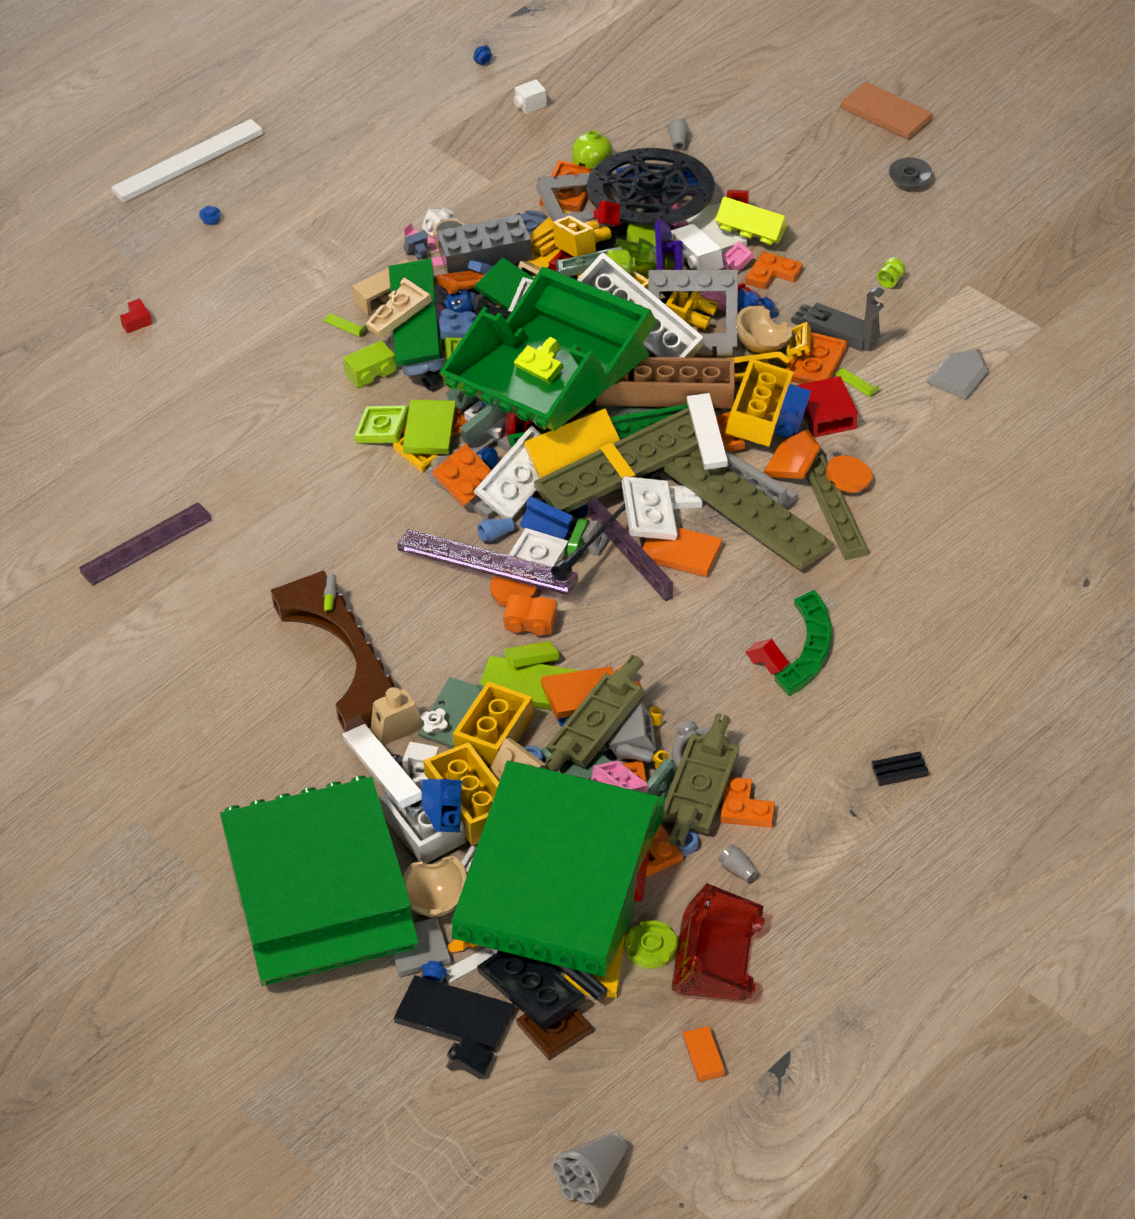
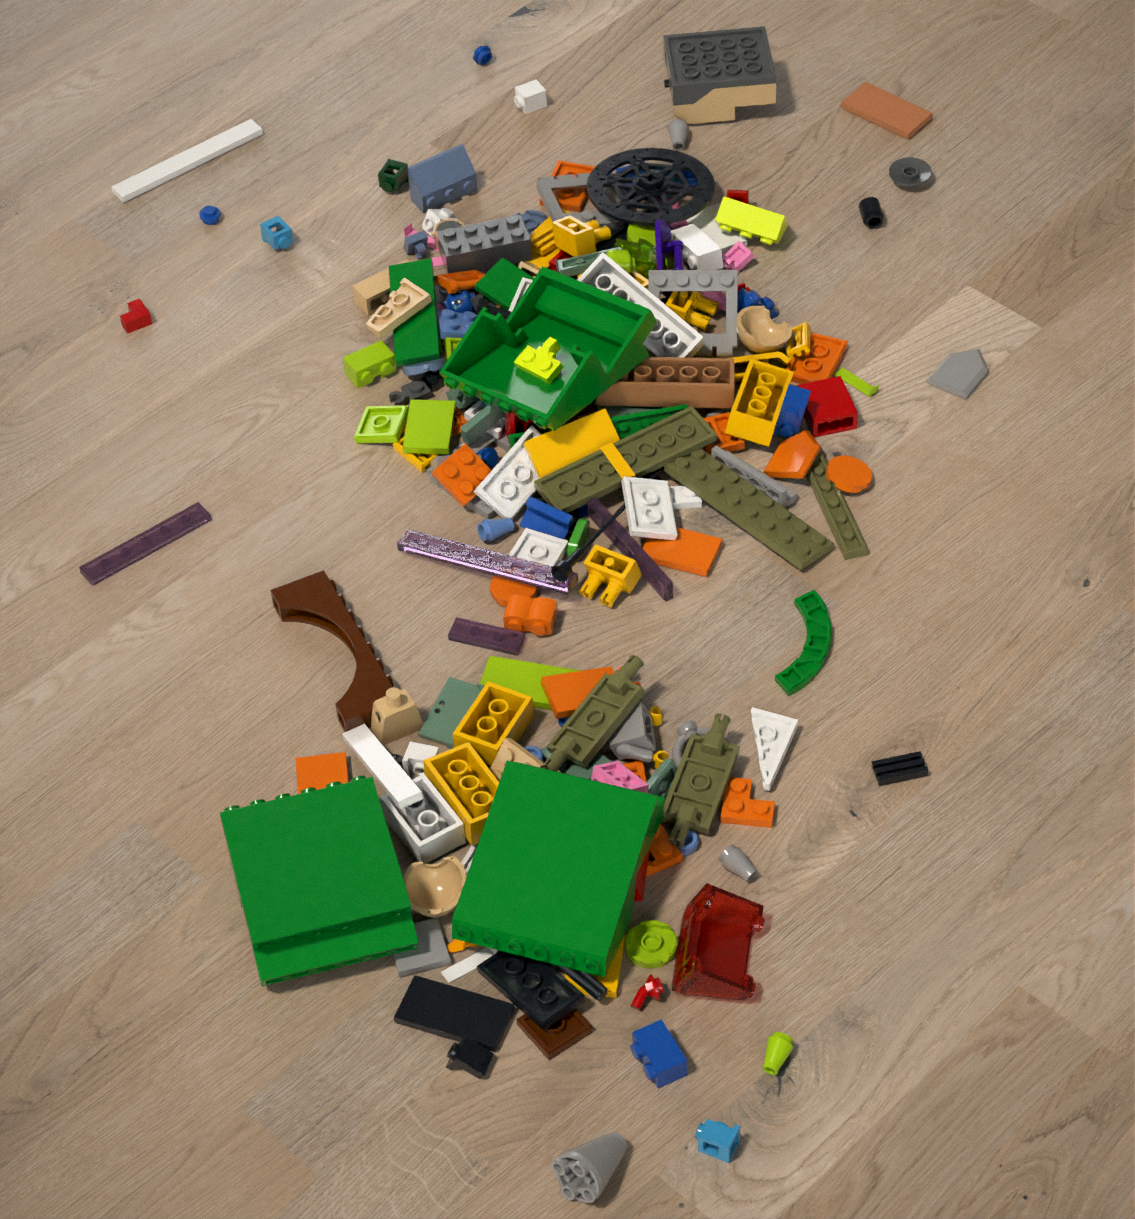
lime piece [322,313,367,337] -> none
piece [323,574,337,612] -> none
white plate [421,708,448,734] -> none
blue plate [421,961,448,982] -> none
blue slope [422,779,462,832] -> none
medium blue tile [468,260,493,274] -> none
lime tile [504,641,559,668] -> none
lime cylinder [571,130,613,169] -> none
light grey tile [581,520,608,554] -> none
red tile [593,201,620,227] -> none
orange tile [683,1026,725,1082] -> none
white tile [687,393,728,470] -> none
orange plate [745,251,803,290] -> none
red piece [745,638,789,674] -> none
dark grey hinge [791,287,885,352] -> none
lime wheel [876,257,905,288] -> none
none -> dark azure brick [260,216,293,250]
none -> orange tile [295,752,349,794]
none -> dark green brick [378,159,409,192]
none -> dark grey plate [389,378,432,406]
none -> sand blue slope [407,144,478,213]
none -> clear purple tile [448,617,525,656]
none -> yellow brick [579,544,642,608]
none -> blue brick [630,1019,688,1089]
none -> red plate [631,974,664,1011]
none -> dark grey piece [663,26,776,124]
none -> dark azure brick [695,1119,740,1163]
none -> white wing [751,707,798,791]
none -> lime cone [762,1032,794,1075]
none -> black brick [858,197,884,229]

